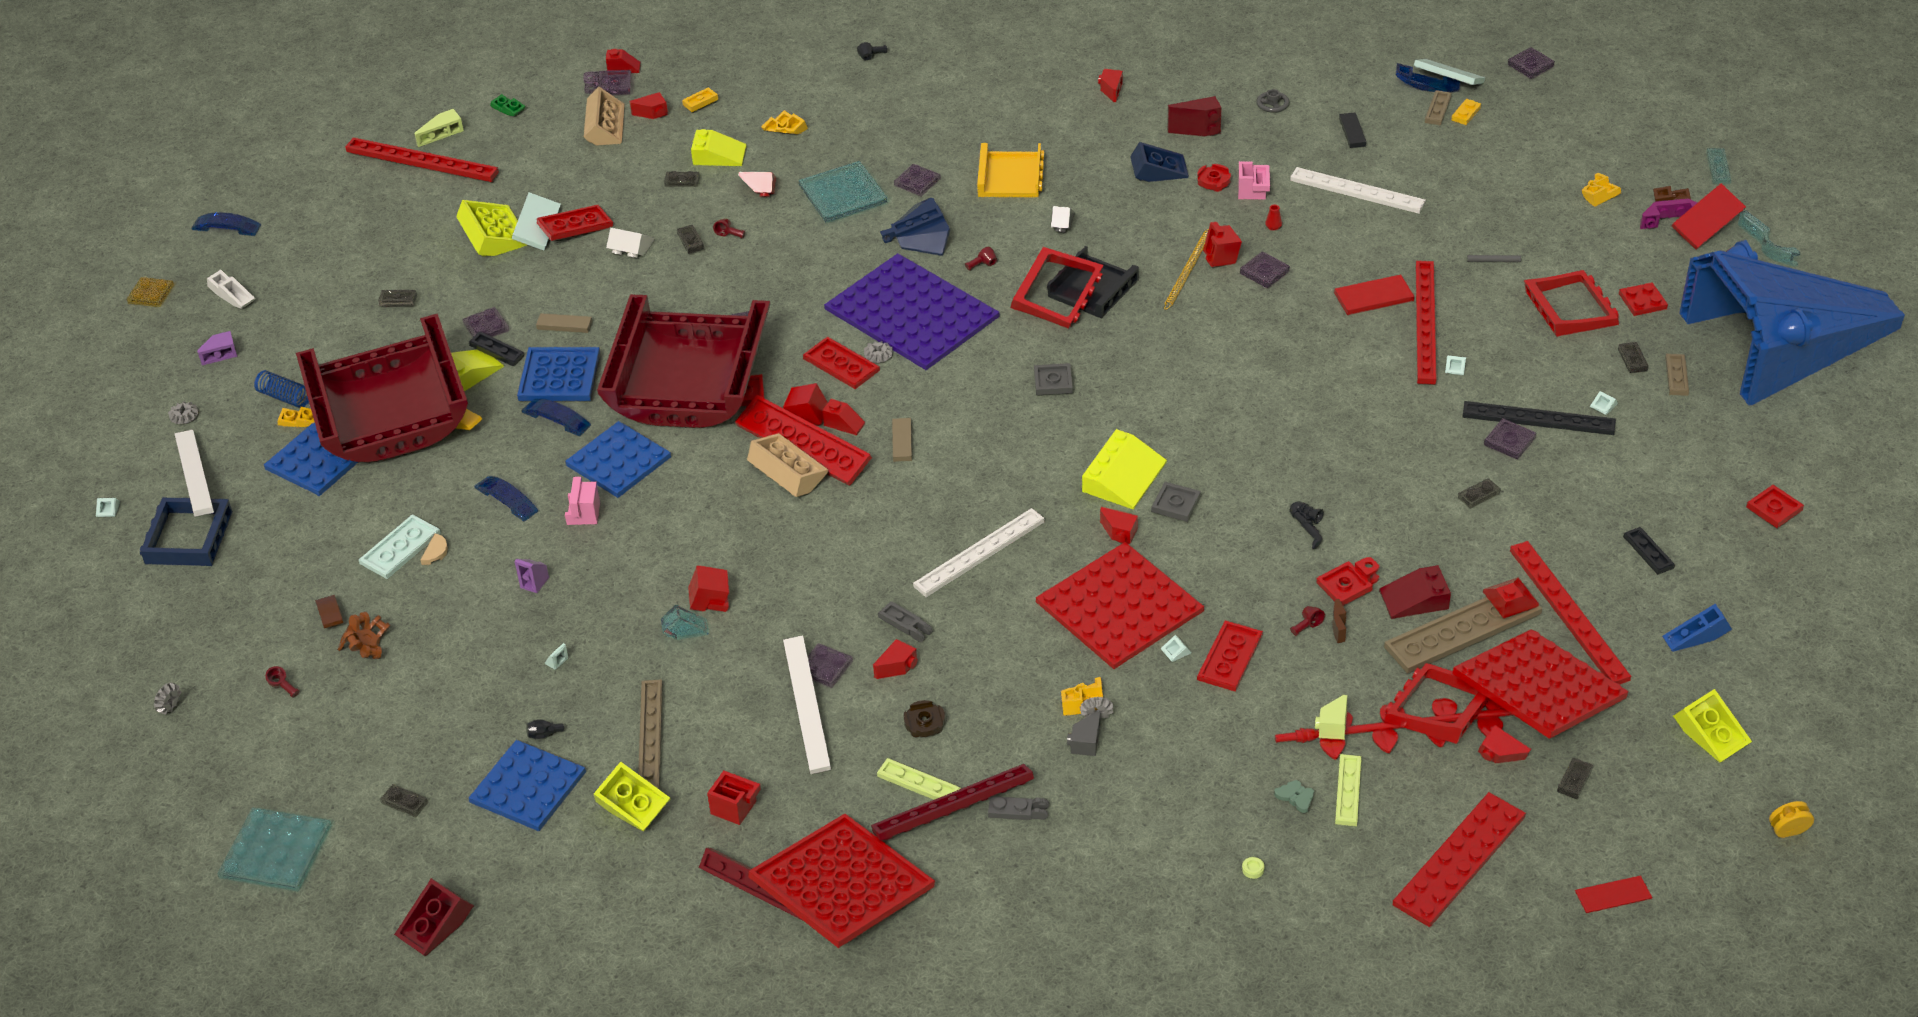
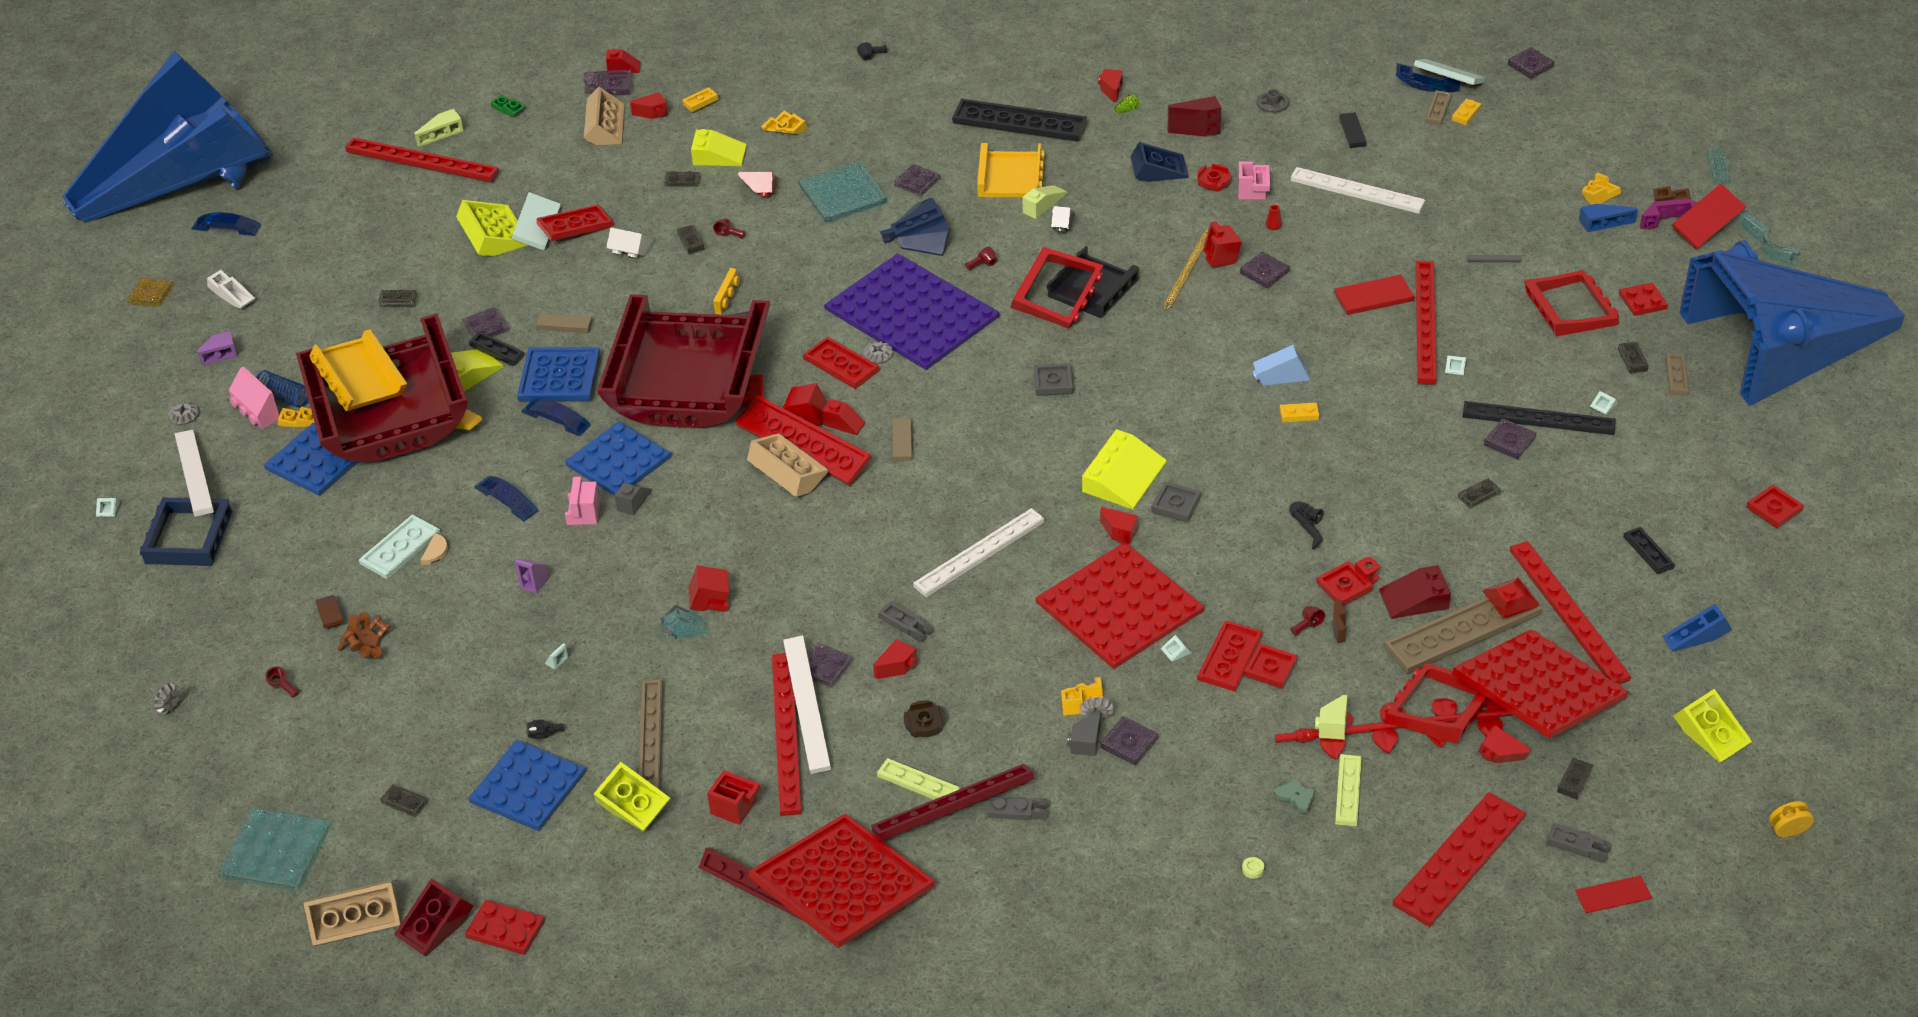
none -> blue piece [62,51,274,223]
none -> bright pink slope [229,366,279,429]
none -> tan slope [304,879,401,946]
none -> yellow panel [310,329,407,411]
none -> red plate [465,900,545,955]
none -> dark grey slope [614,483,652,516]
none -> yellow plate [713,268,740,315]
none -> red plate [772,653,801,816]
none -> black plate [952,98,1087,141]
none -> yellowish green slope [1022,185,1067,219]
none -> clear purple plate [1100,716,1158,766]
none -> clear neon green cone [1114,94,1139,114]
none -> red plate [1244,643,1298,689]
none -> light blue slope [1253,345,1310,386]
none -> yellow plate [1279,403,1319,422]
none -> dark grey hinge [1546,823,1612,863]
none -> blue slope [1579,204,1638,232]

